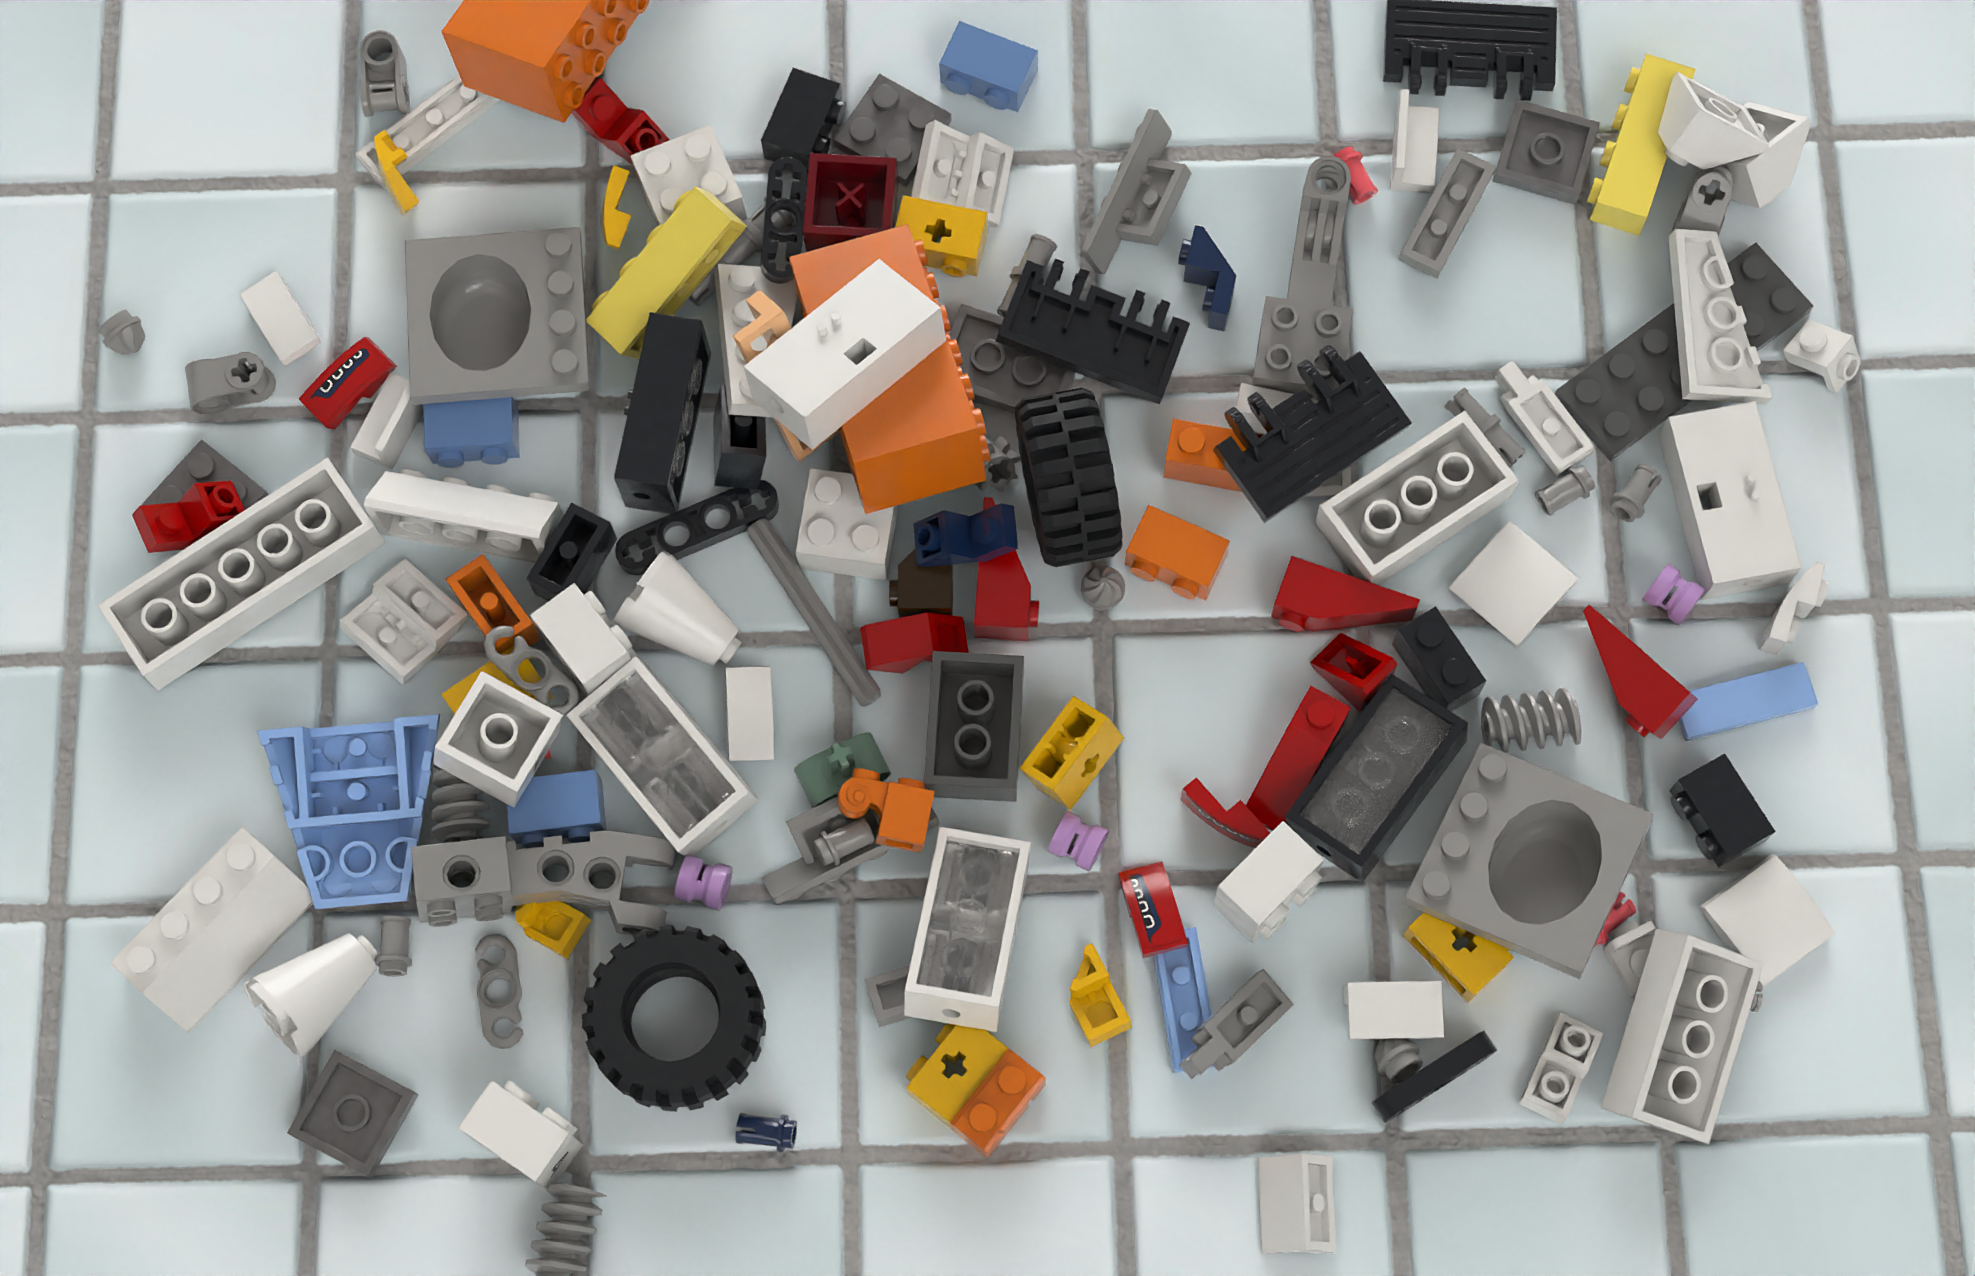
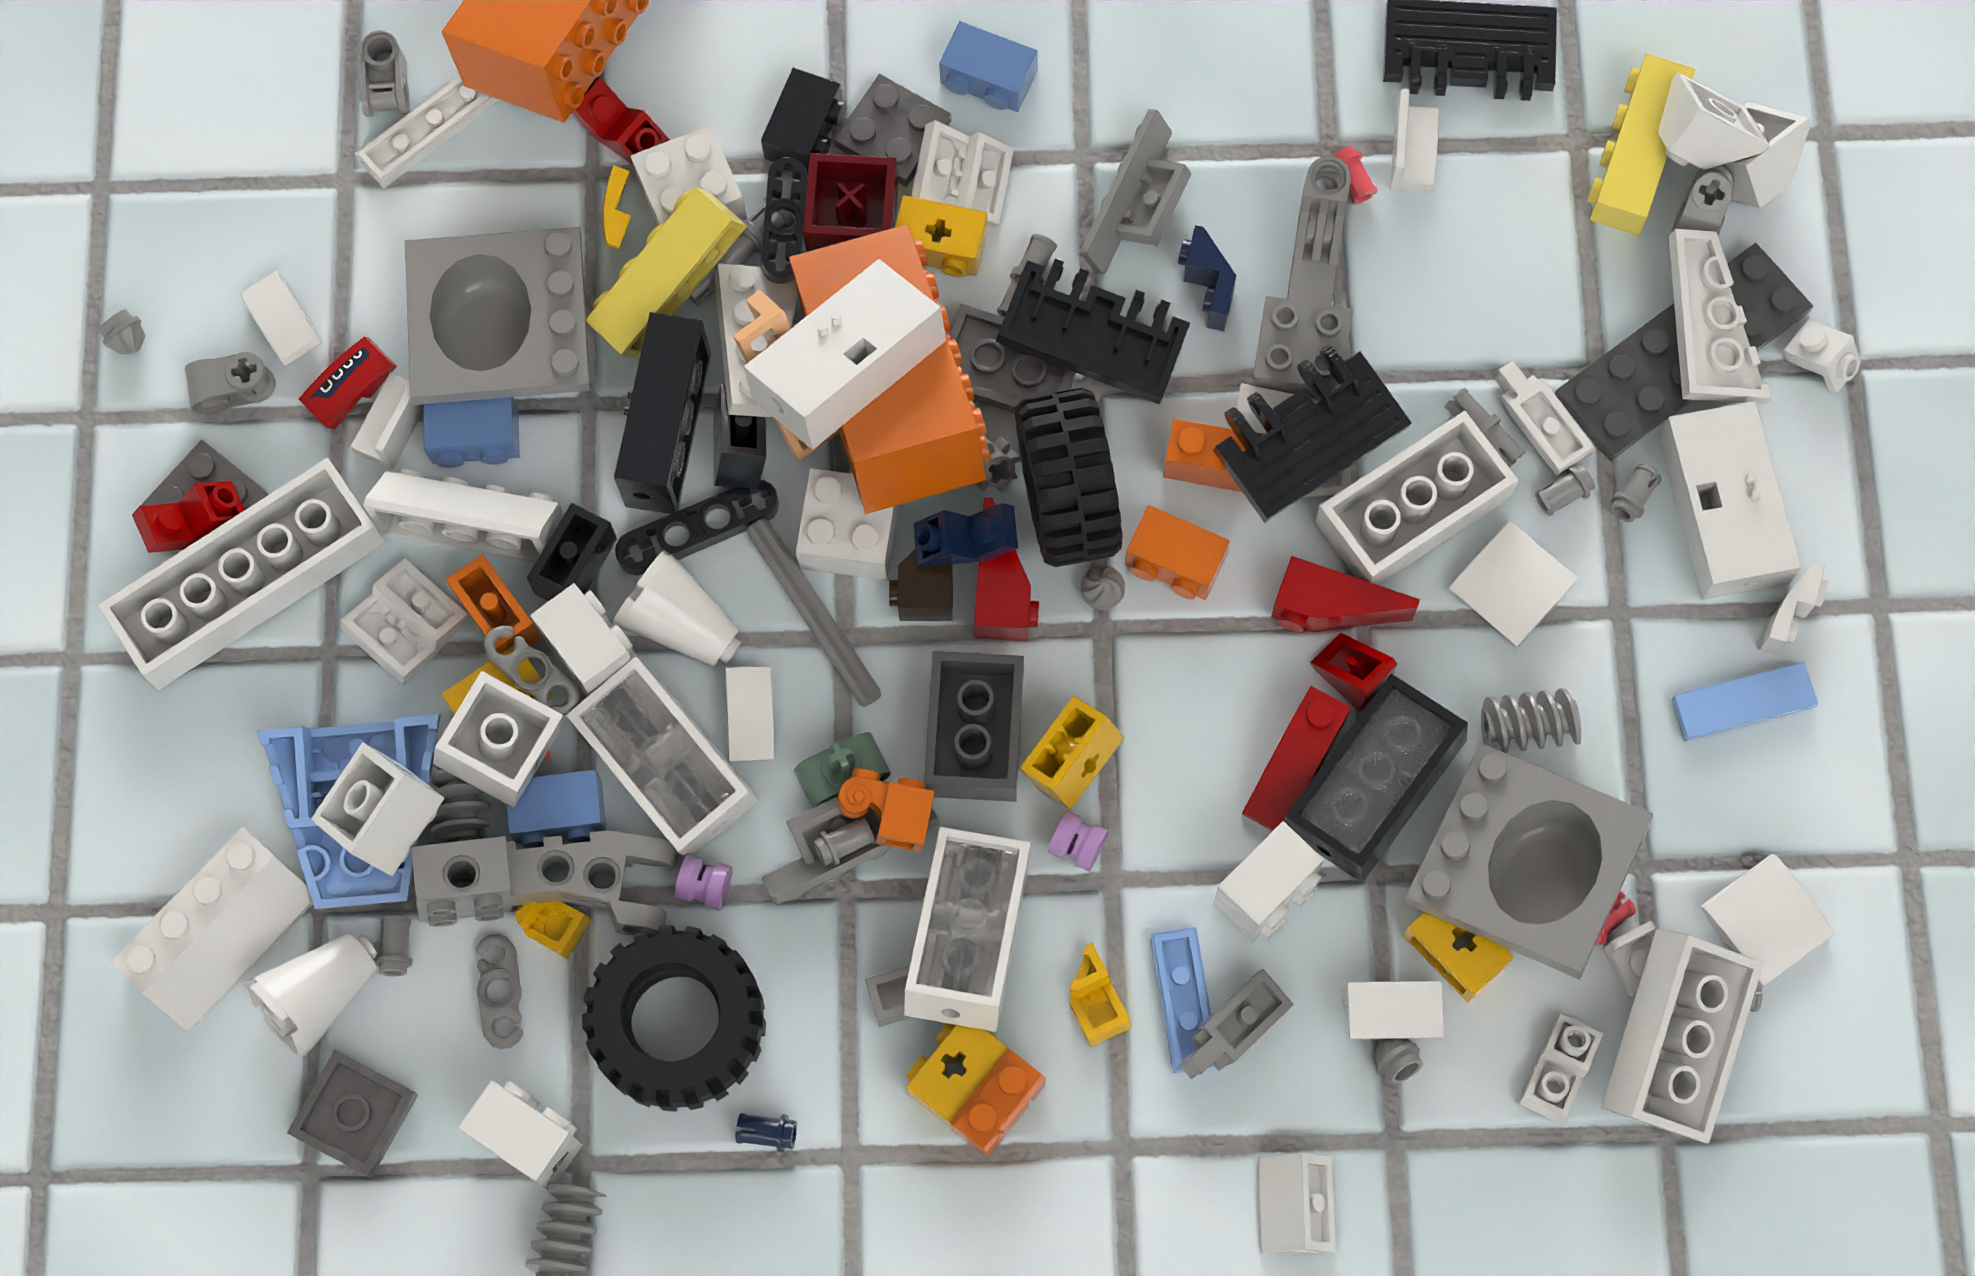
yellow slope [373,130,420,215] -> none
red slope [860,612,969,674] -> none
red slope [1118,862,1188,958] -> none
red slope [1180,777,1270,848] -> none
black beam [1371,1031,1498,1123] -> none
black brick [1392,606,1486,712] -> none
light grey plate [1399,148,1496,278] -> none
flat silver plate [1493,99,1600,205] -> none
red slope [1583,605,1698,739] -> none
lavender wheel [1642,563,1706,625] -> none
black brick [1669,753,1776,868] -> none
none -> white brick [311,742,444,876]

